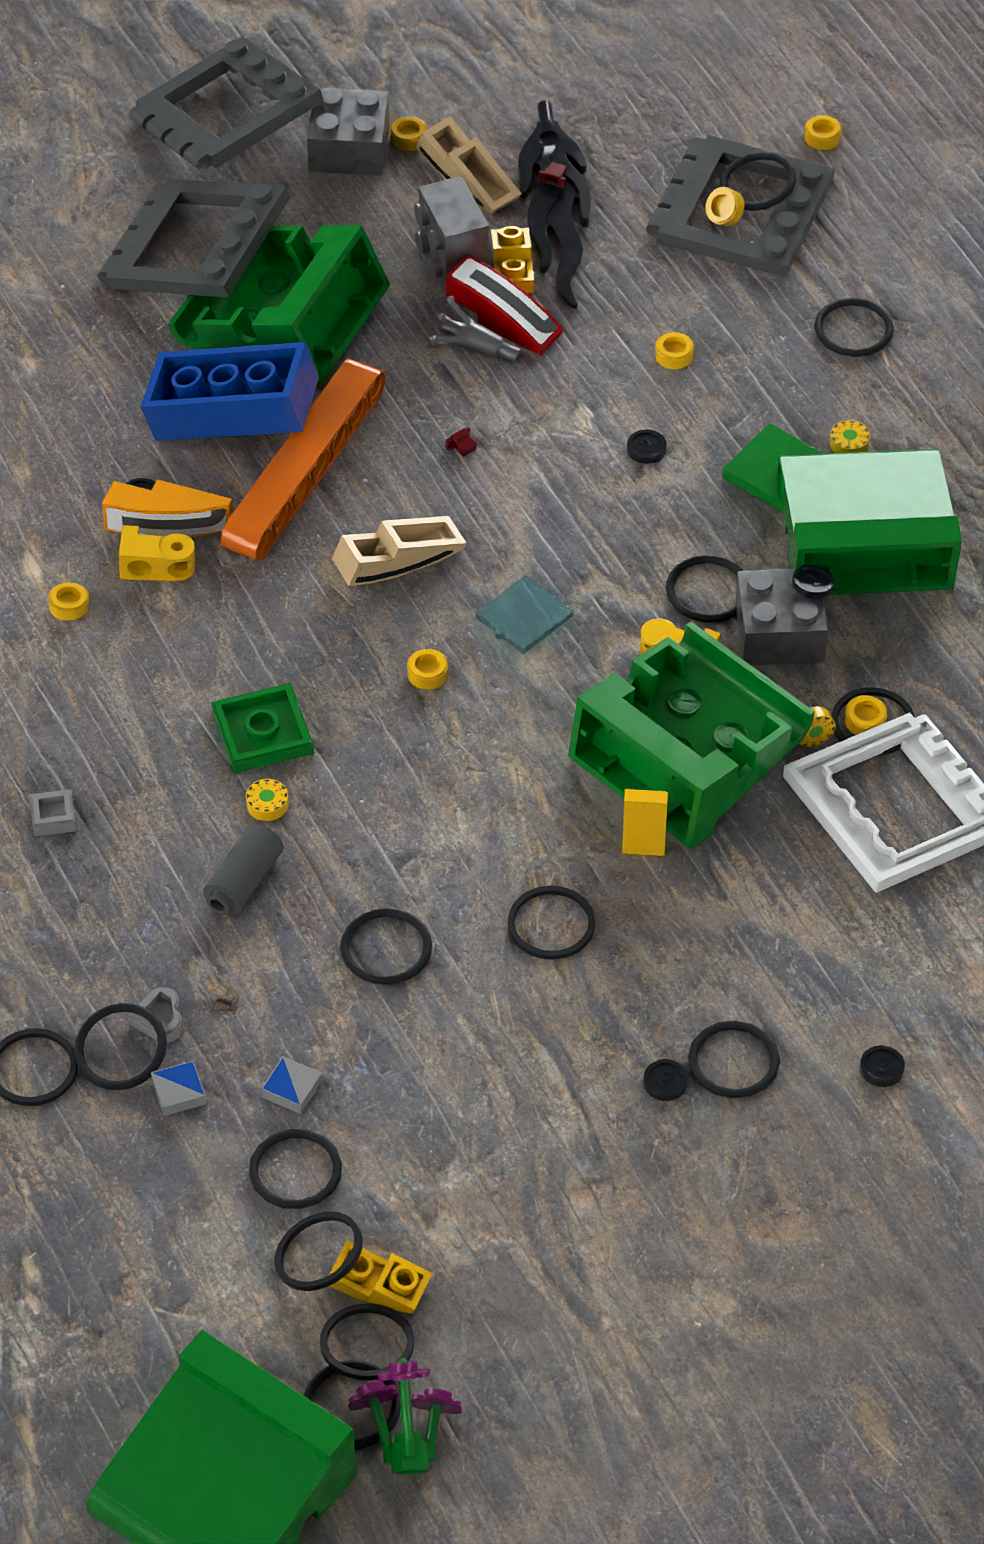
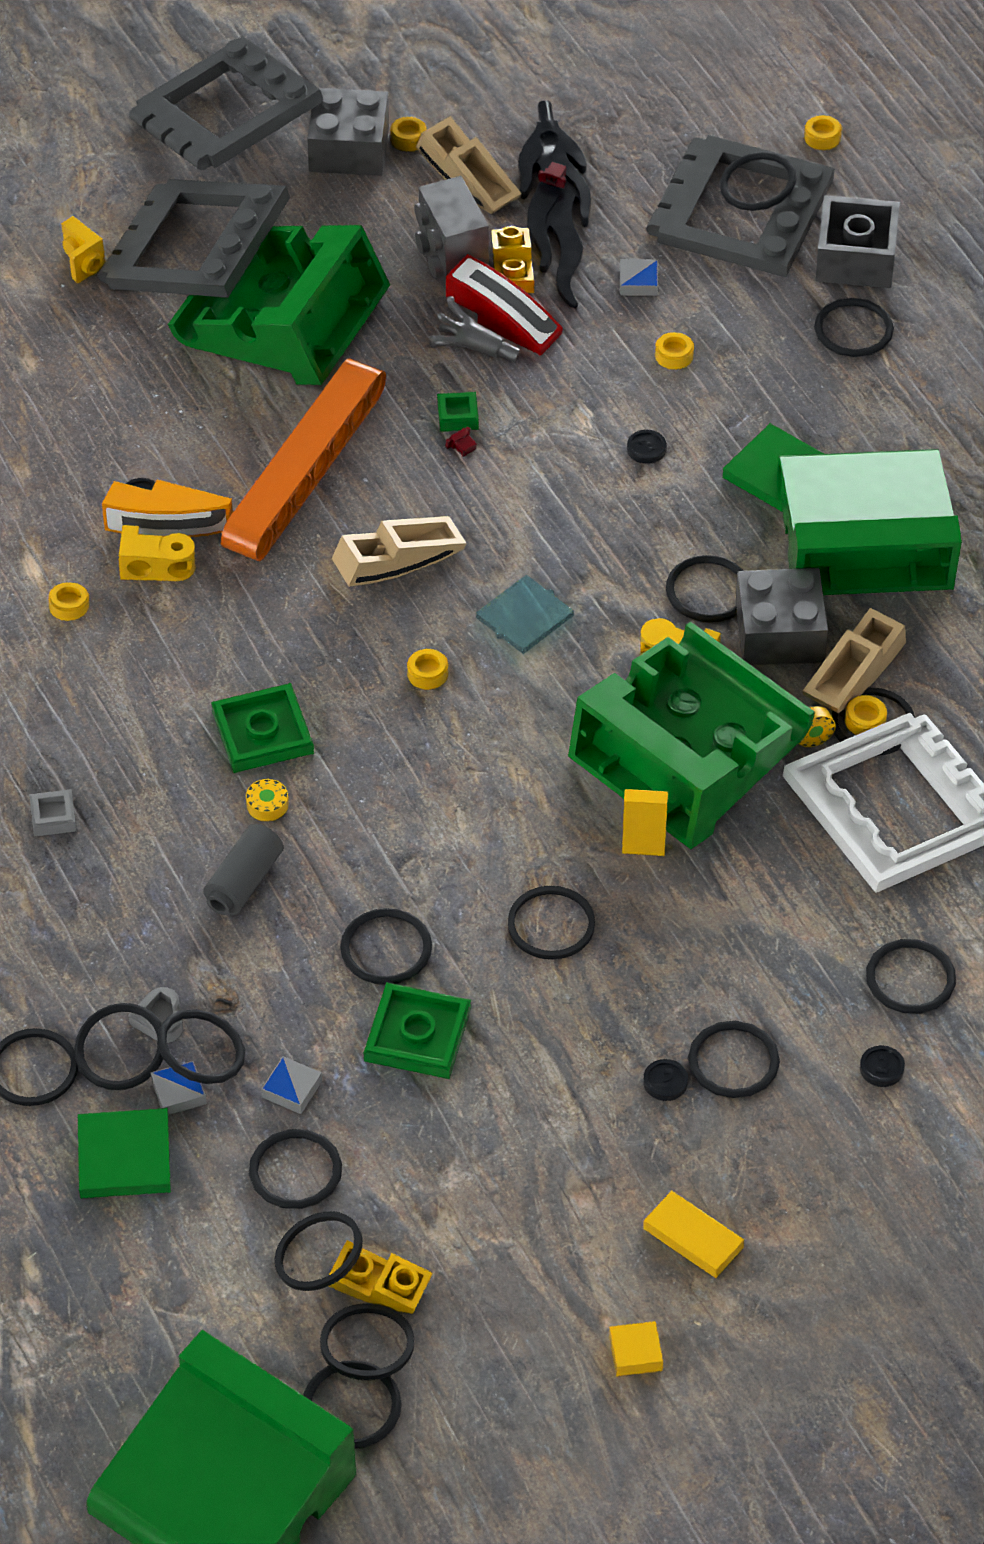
blue brick [141,342,319,441] -> none
plant [348,1358,462,1475] -> none
yellow tile [706,187,744,227] -> none
black piece [792,565,834,599] -> none
yellow tile [830,420,870,453] -> none
none -> yellow bracket [61,216,106,283]
none -> green tile [78,1108,171,1198]
none -> black piece [157,1009,245,1084]
none -> green tile [363,982,471,1079]
none -> green tile [437,392,479,432]
none -> yellow tile [609,1321,663,1376]
none -> light grey tile [620,259,658,296]
none -> yellow tile [643,1190,744,1278]
none -> tan slope [803,608,906,713]
none -> flat silver brick [815,195,900,288]
none -> black piece [866,939,956,1014]

